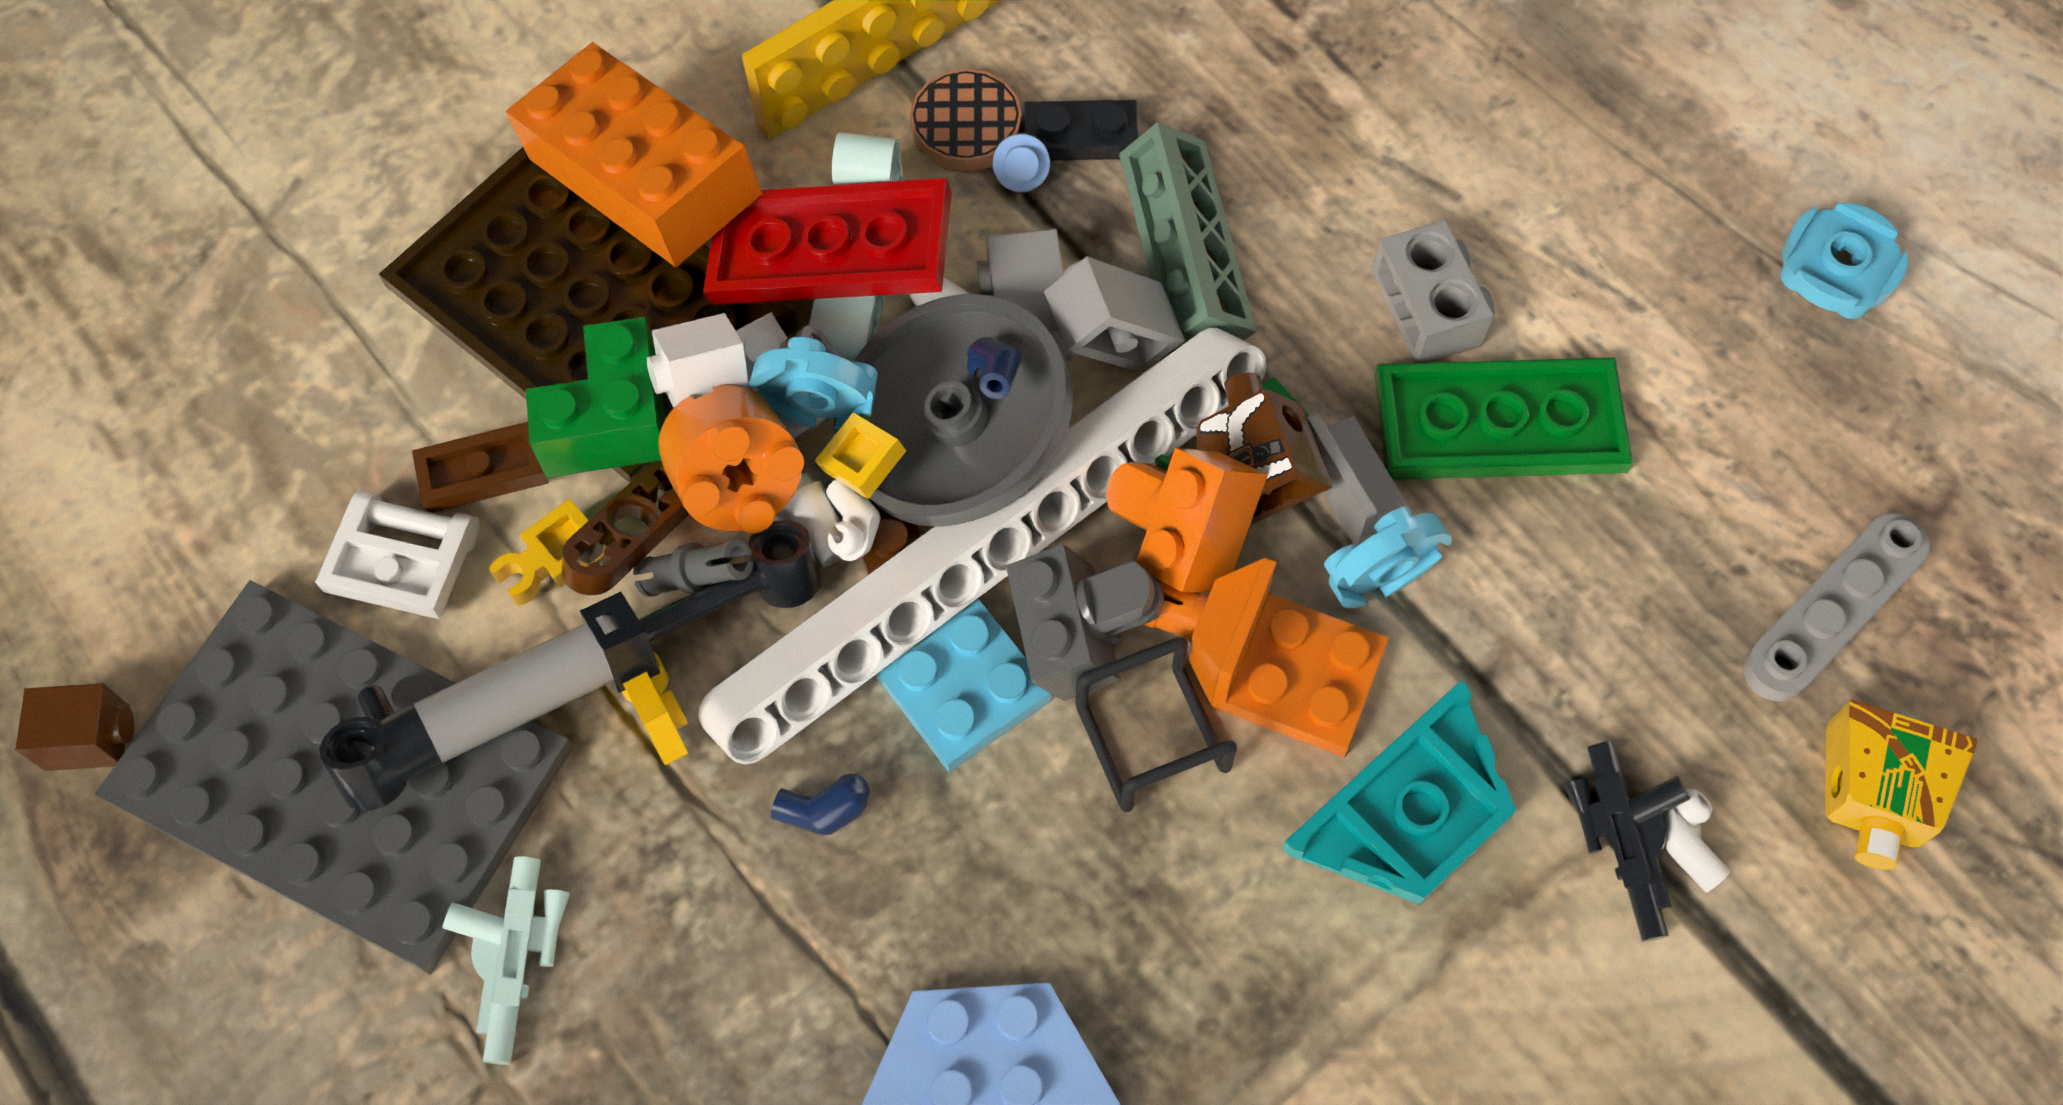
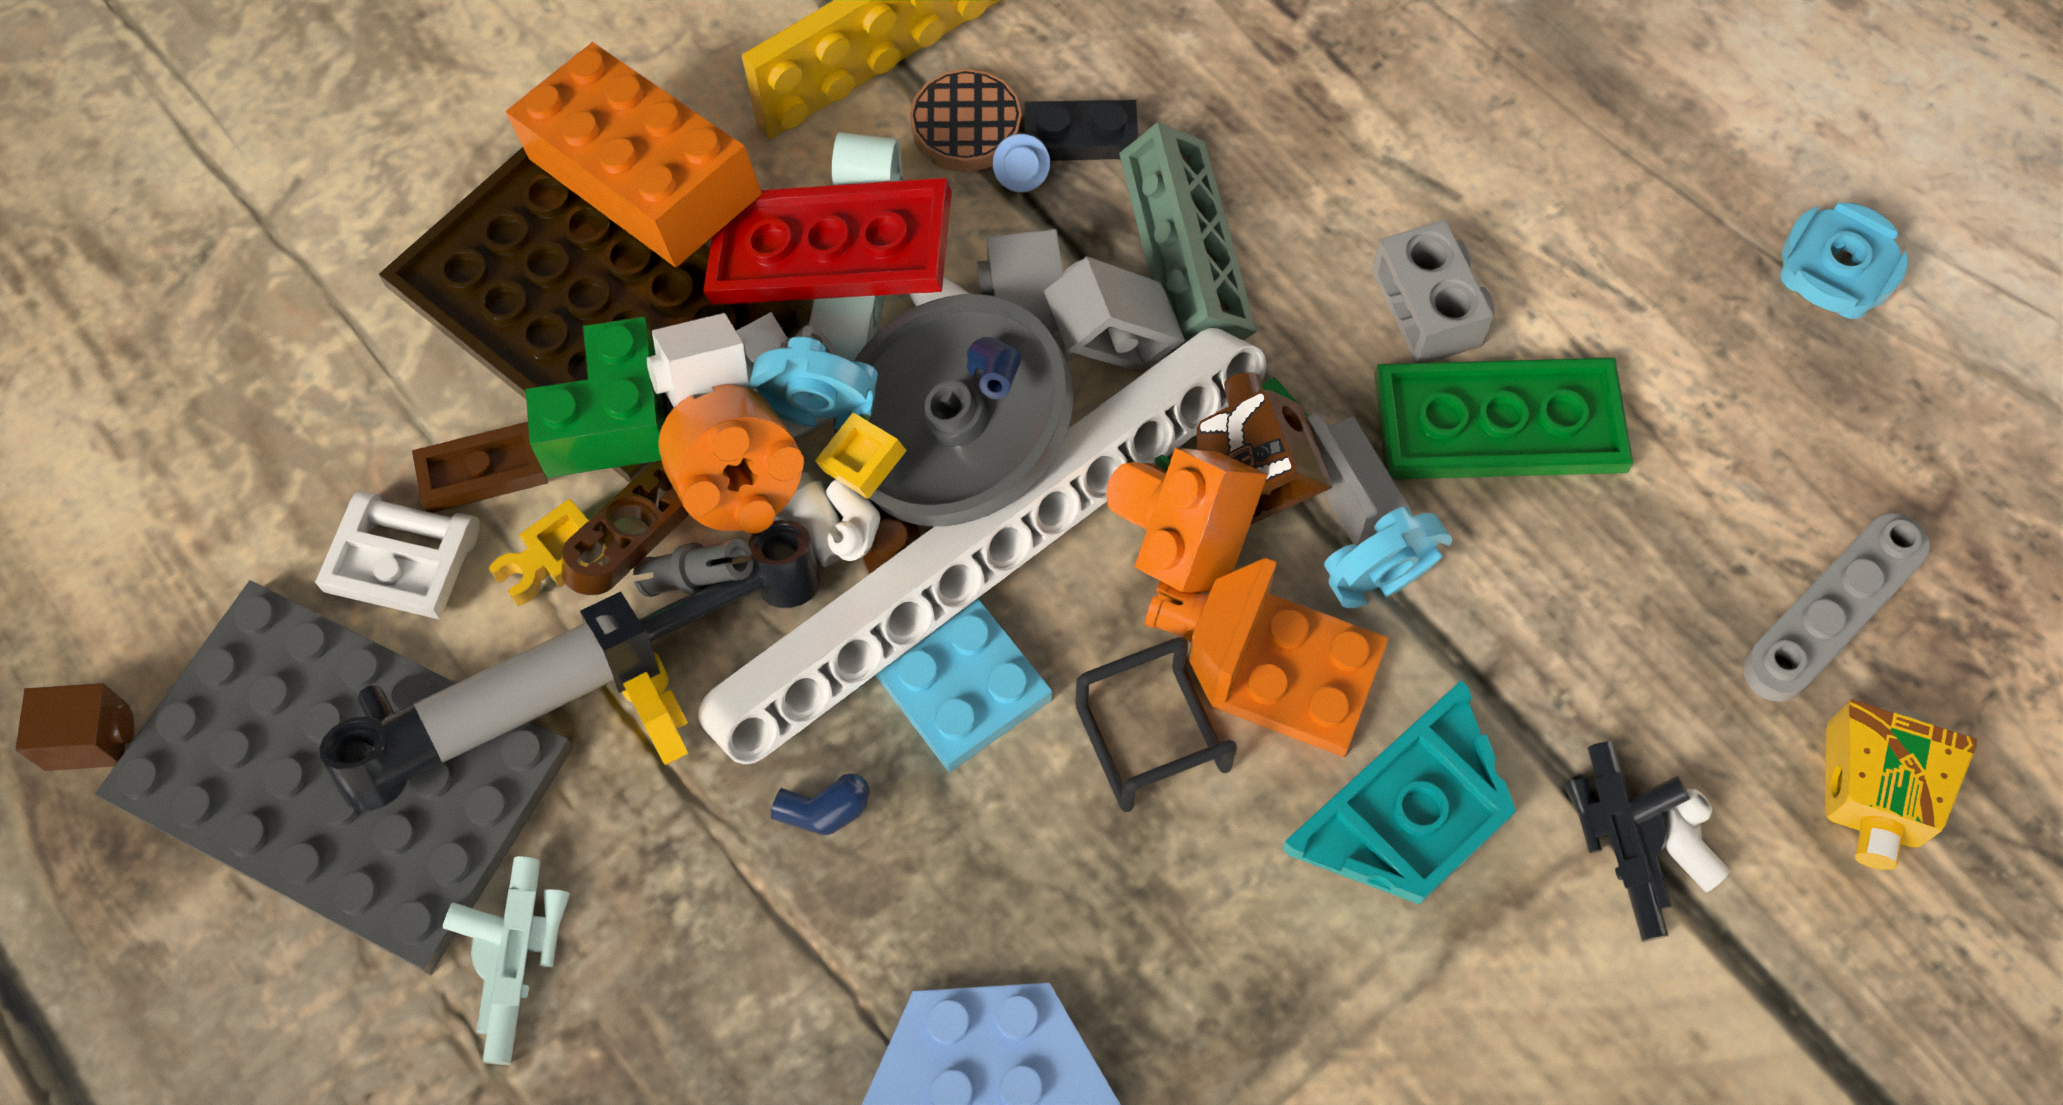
dark grey brick [1006,544,1164,701] -> none

